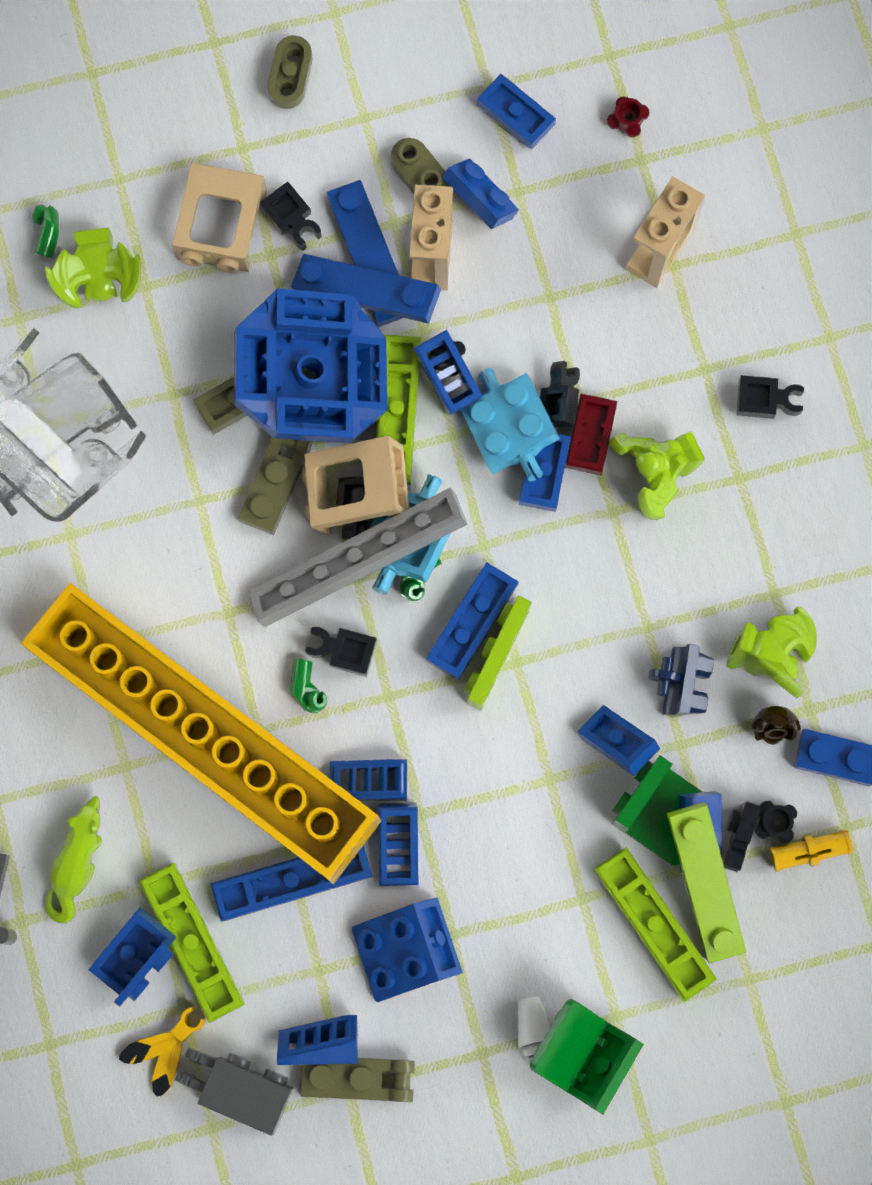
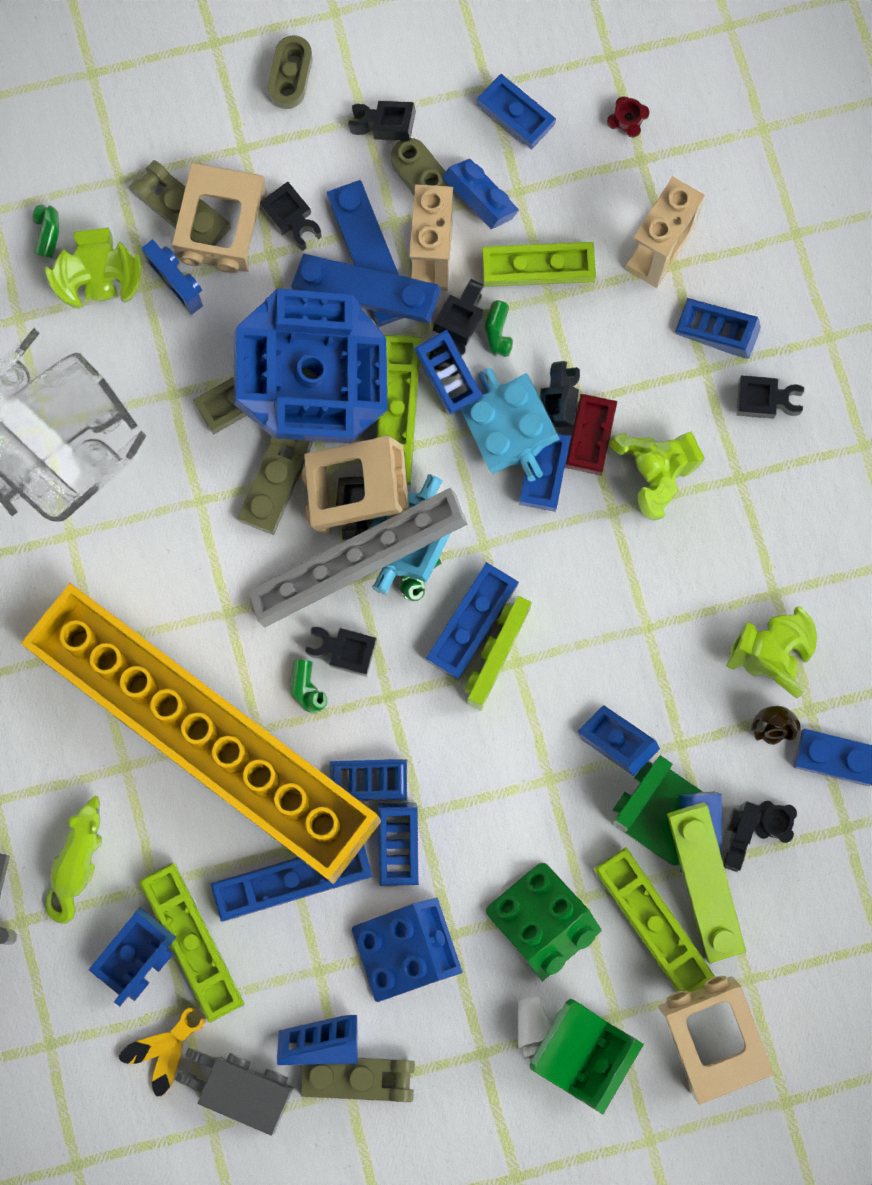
dark blue hips [648,644,714,717] -> none
yellow pin [769,829,853,872] -> none
none -> olive plate [129,160,231,246]
none -> blue plate [141,239,203,315]
none -> black plate [348,101,416,141]
none -> black plate [432,279,484,346]
none -> lime plate [482,242,596,287]
none -> green arm [484,300,513,357]
none -> green bracket [486,863,602,982]
none -> tan window [658,976,774,1105]
none -> blue slope [675,298,761,359]

